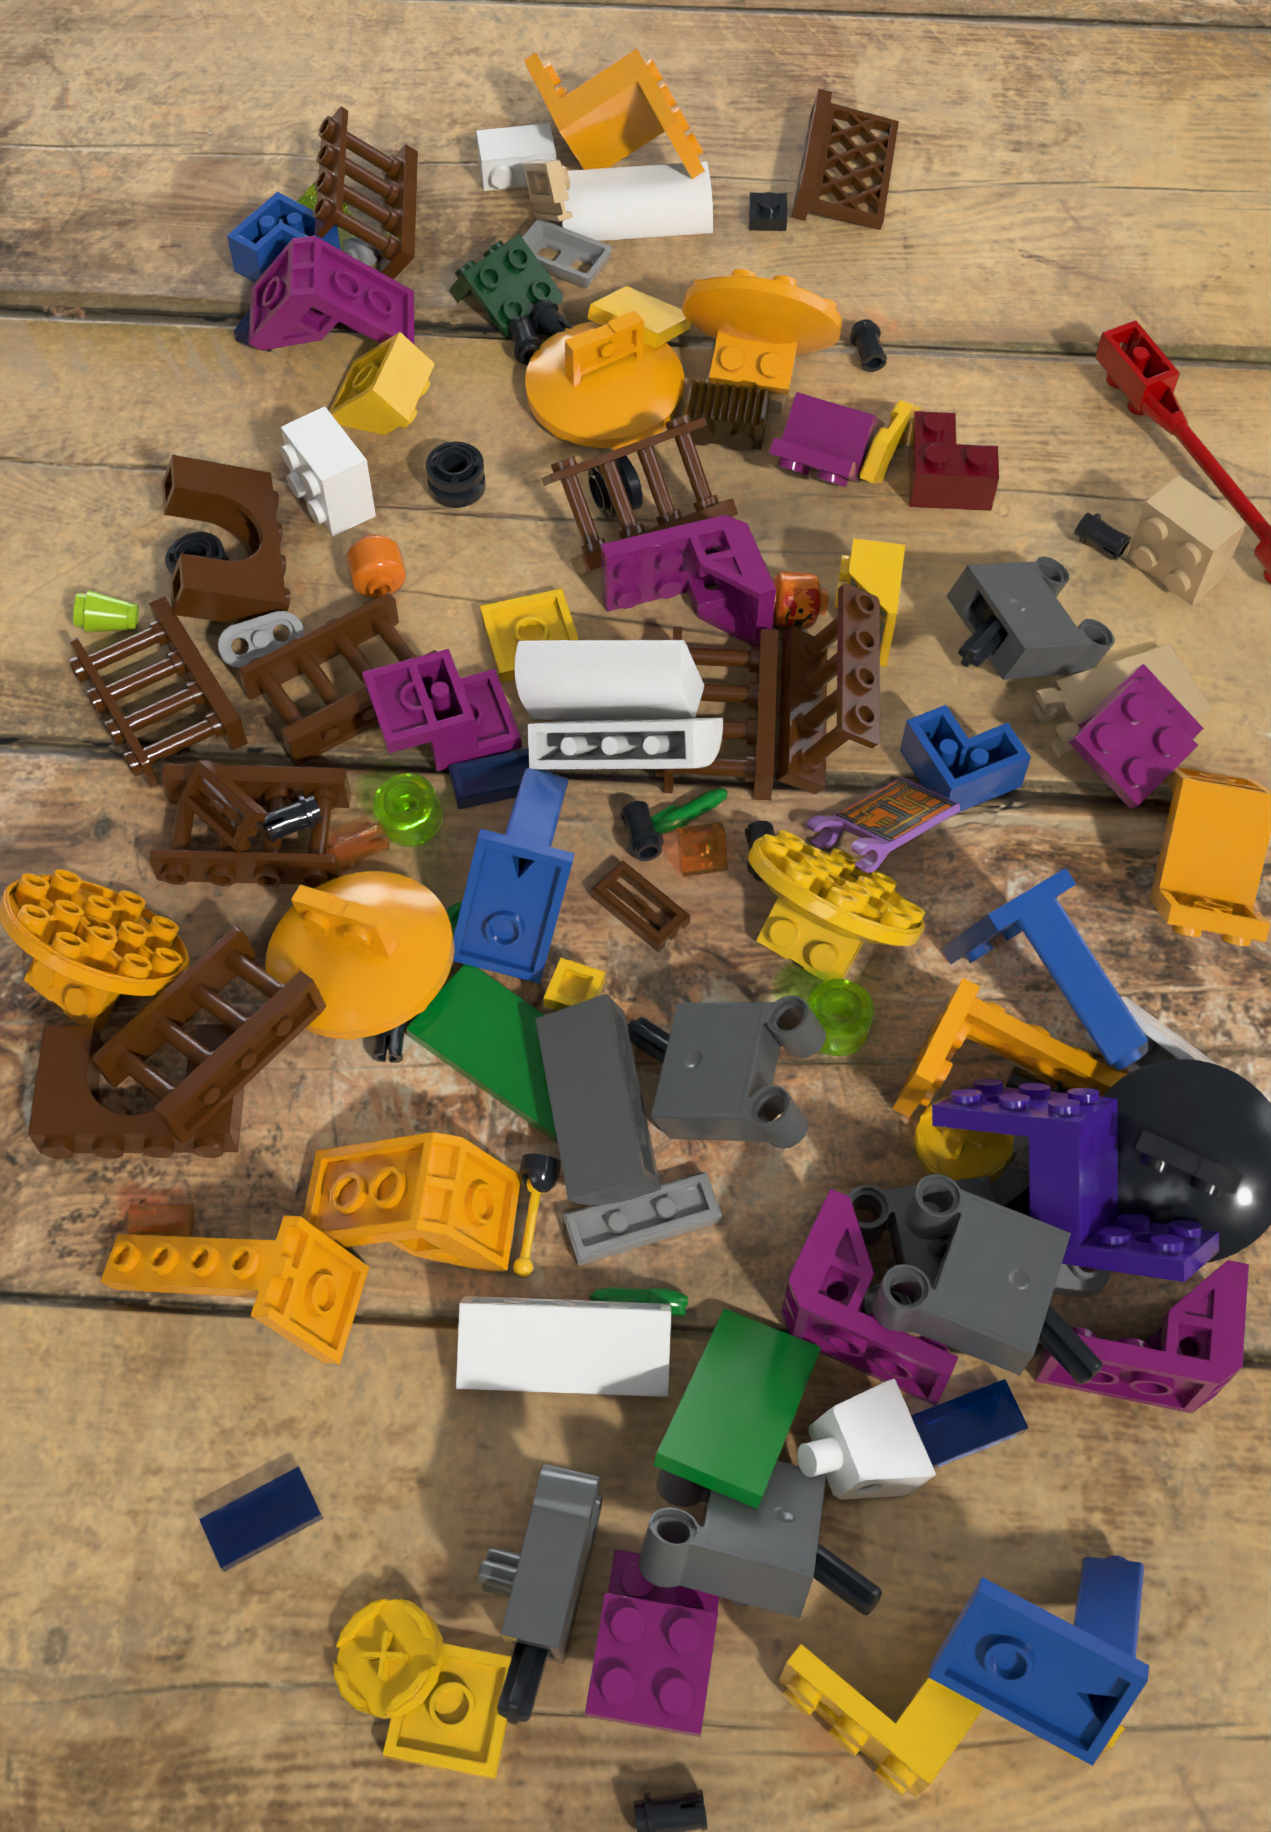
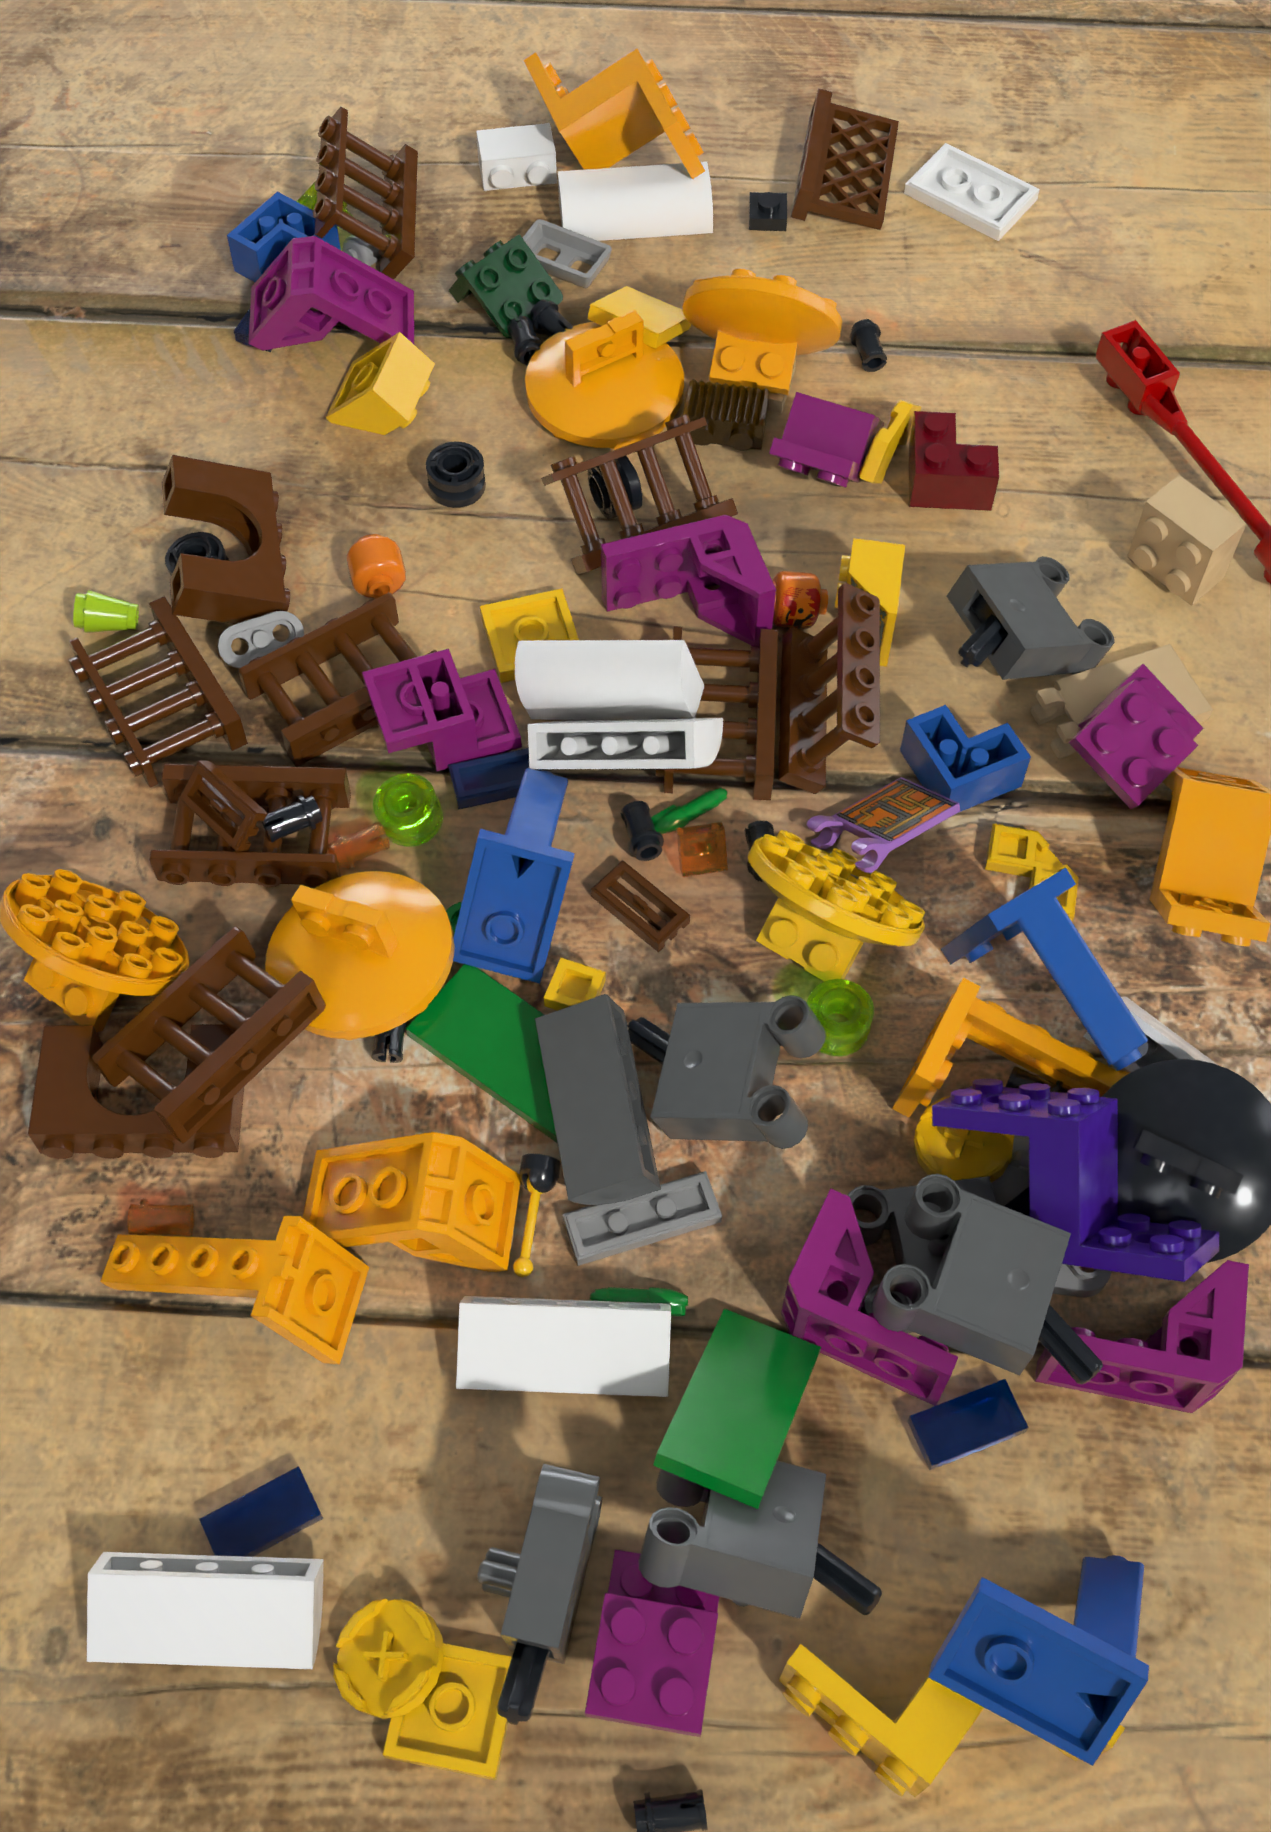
white brick [280,406,376,537] -> none
tan plate [522,159,573,222] -> none
white torso [797,1379,936,1500] -> none
black pin [1074,512,1131,561] -> none
none -> white brick [87,1552,324,1669]
none -> white tile [904,143,1040,241]
none -> yellow tile [985,823,1079,922]

